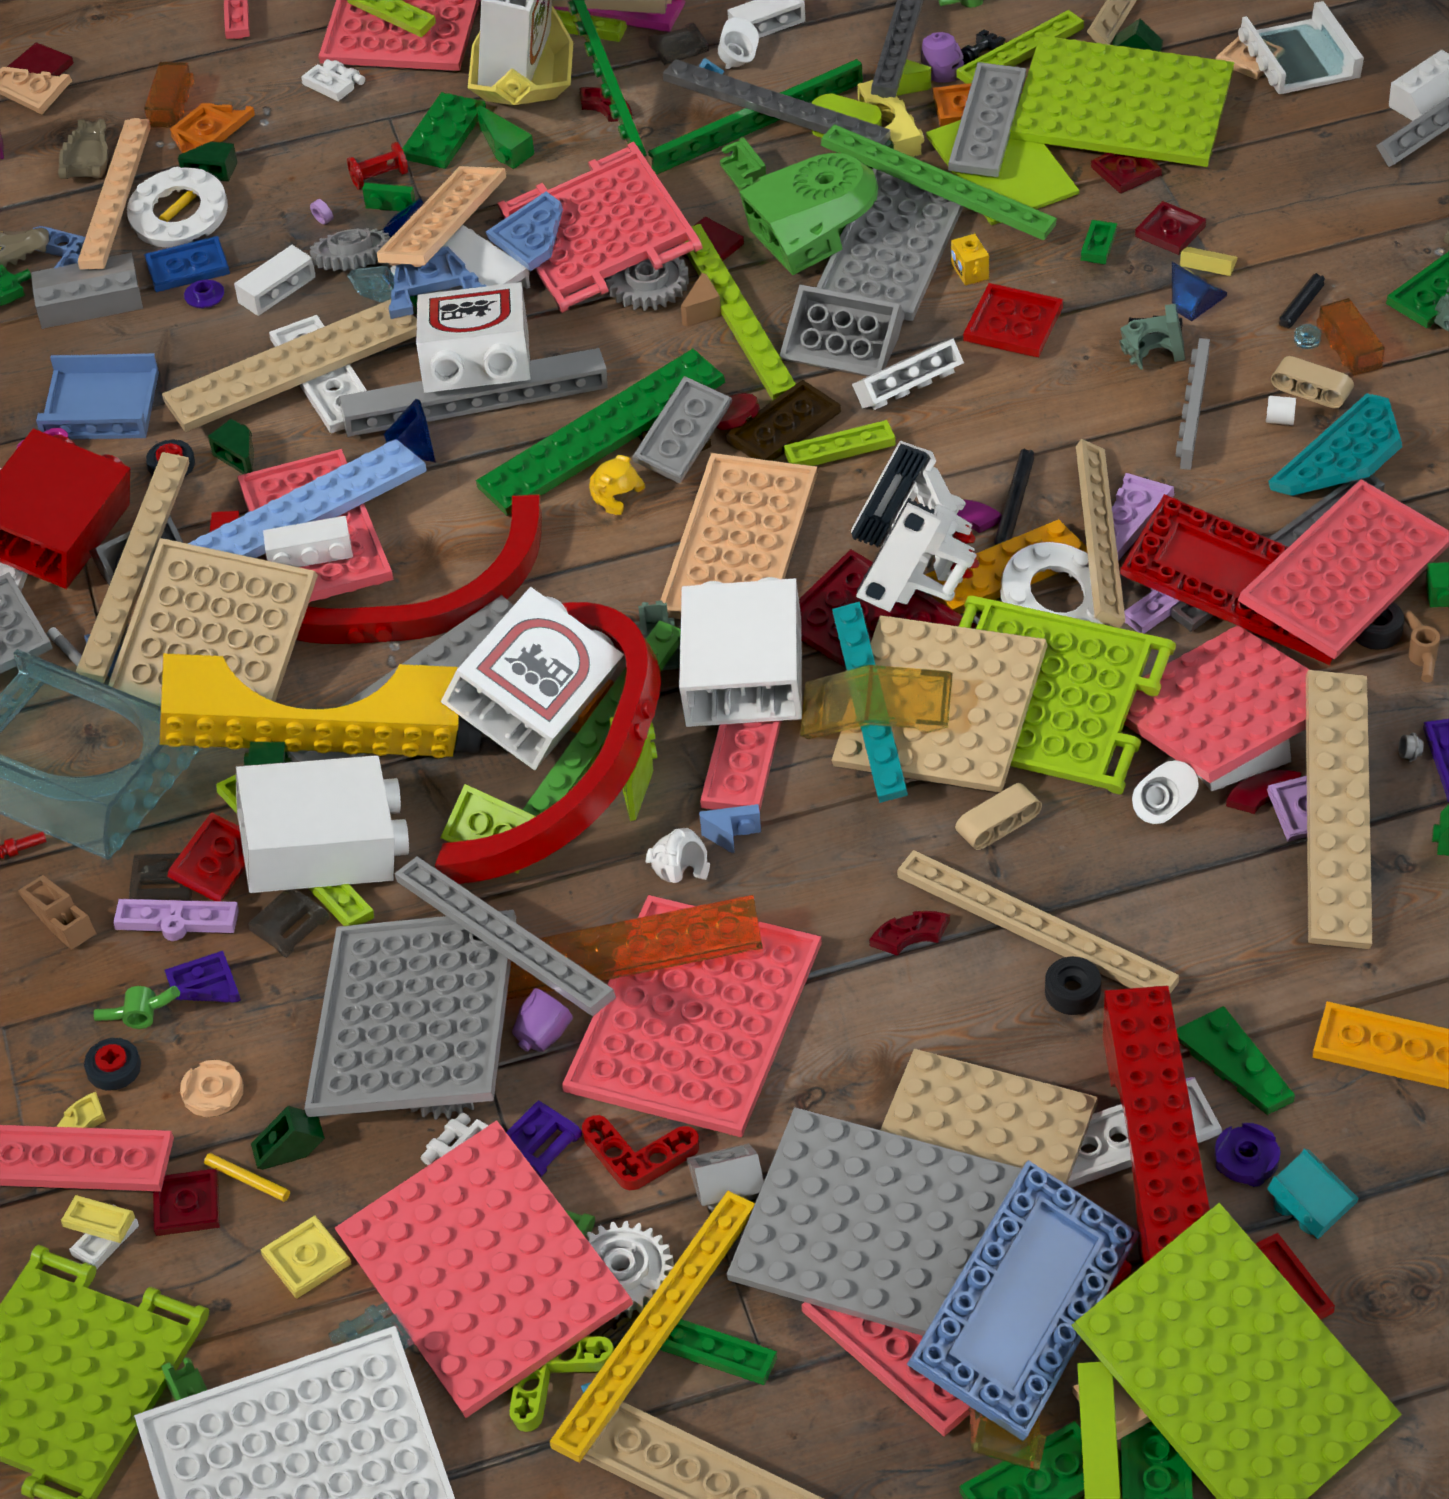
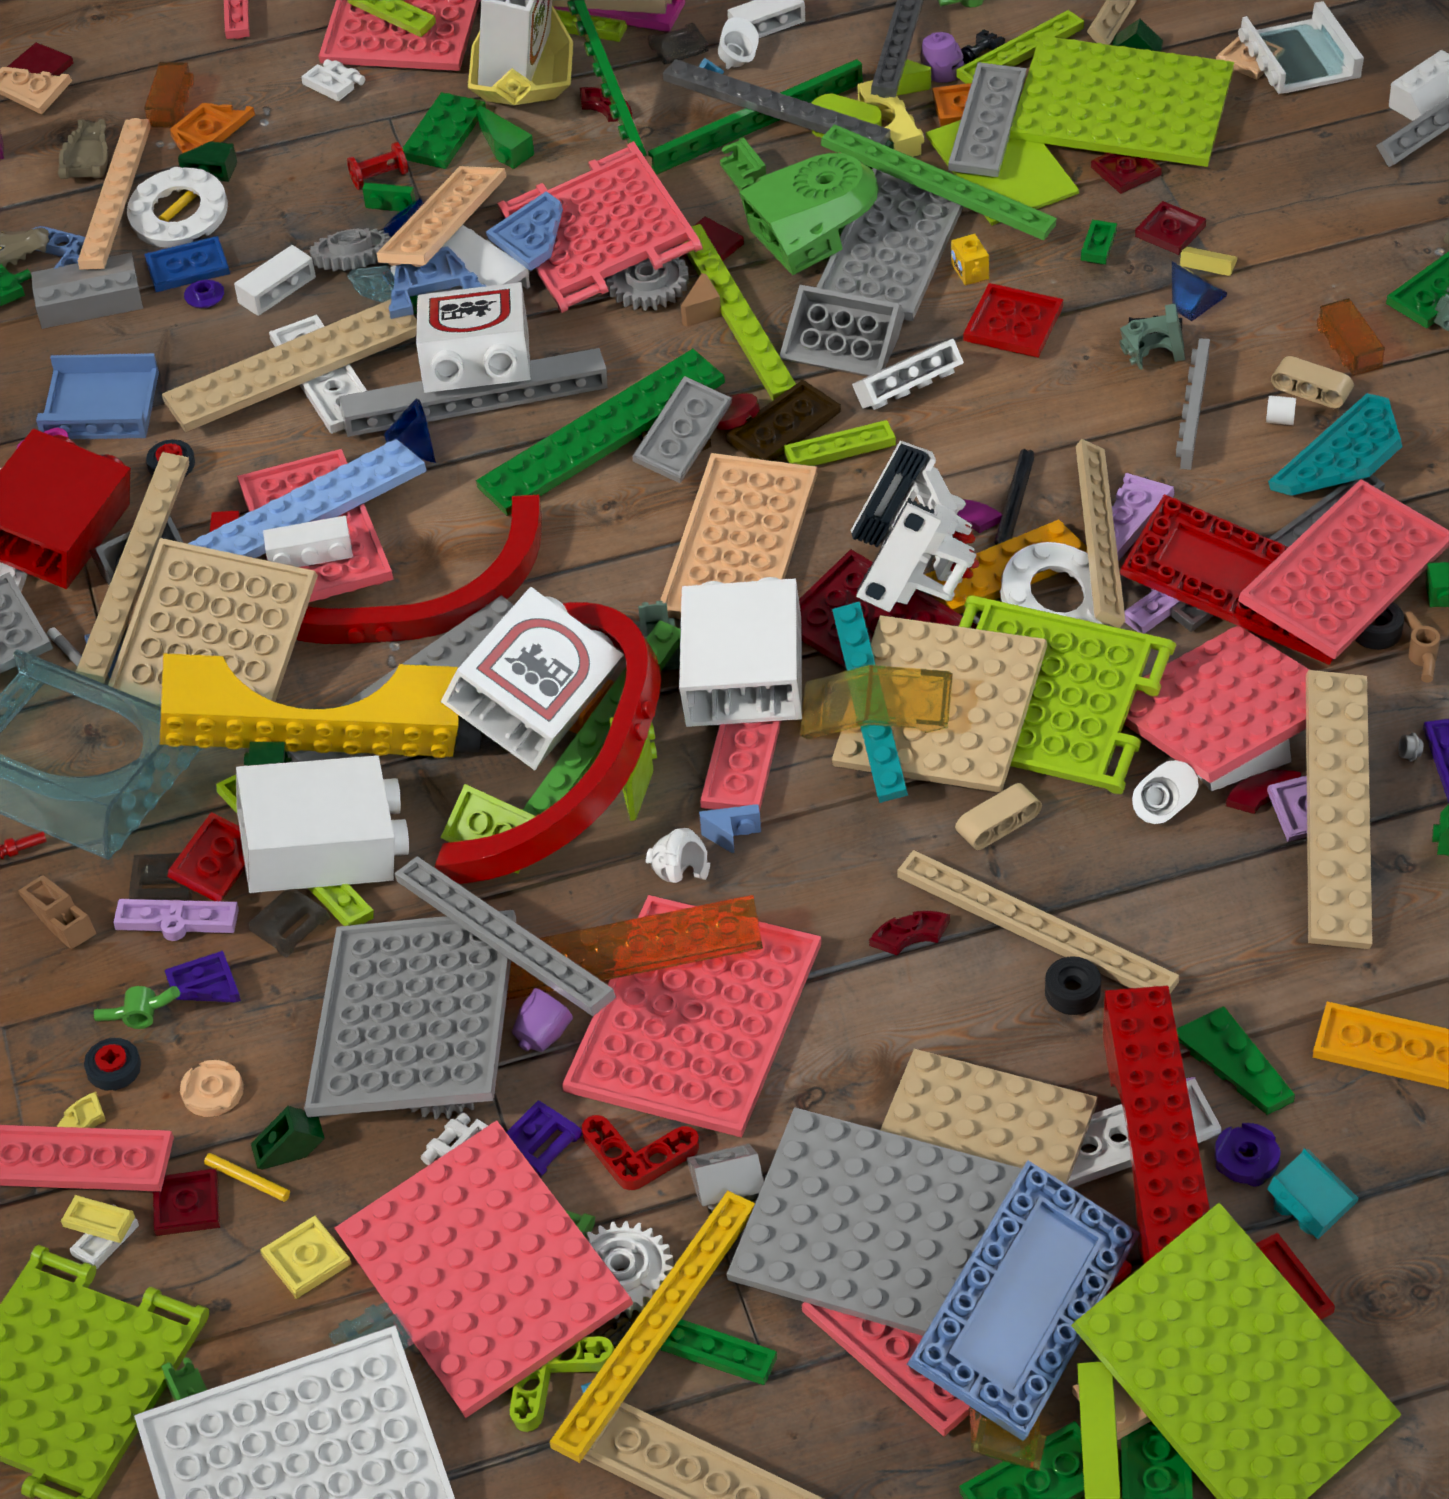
dark green slope [208,418,254,474] -> none
lavender tile [310,199,334,225] -> none
yellow helmet [589,455,645,515] -> none
black axle [1279,273,1325,329] -> none
clear light blue tile [1294,324,1321,349] -> none

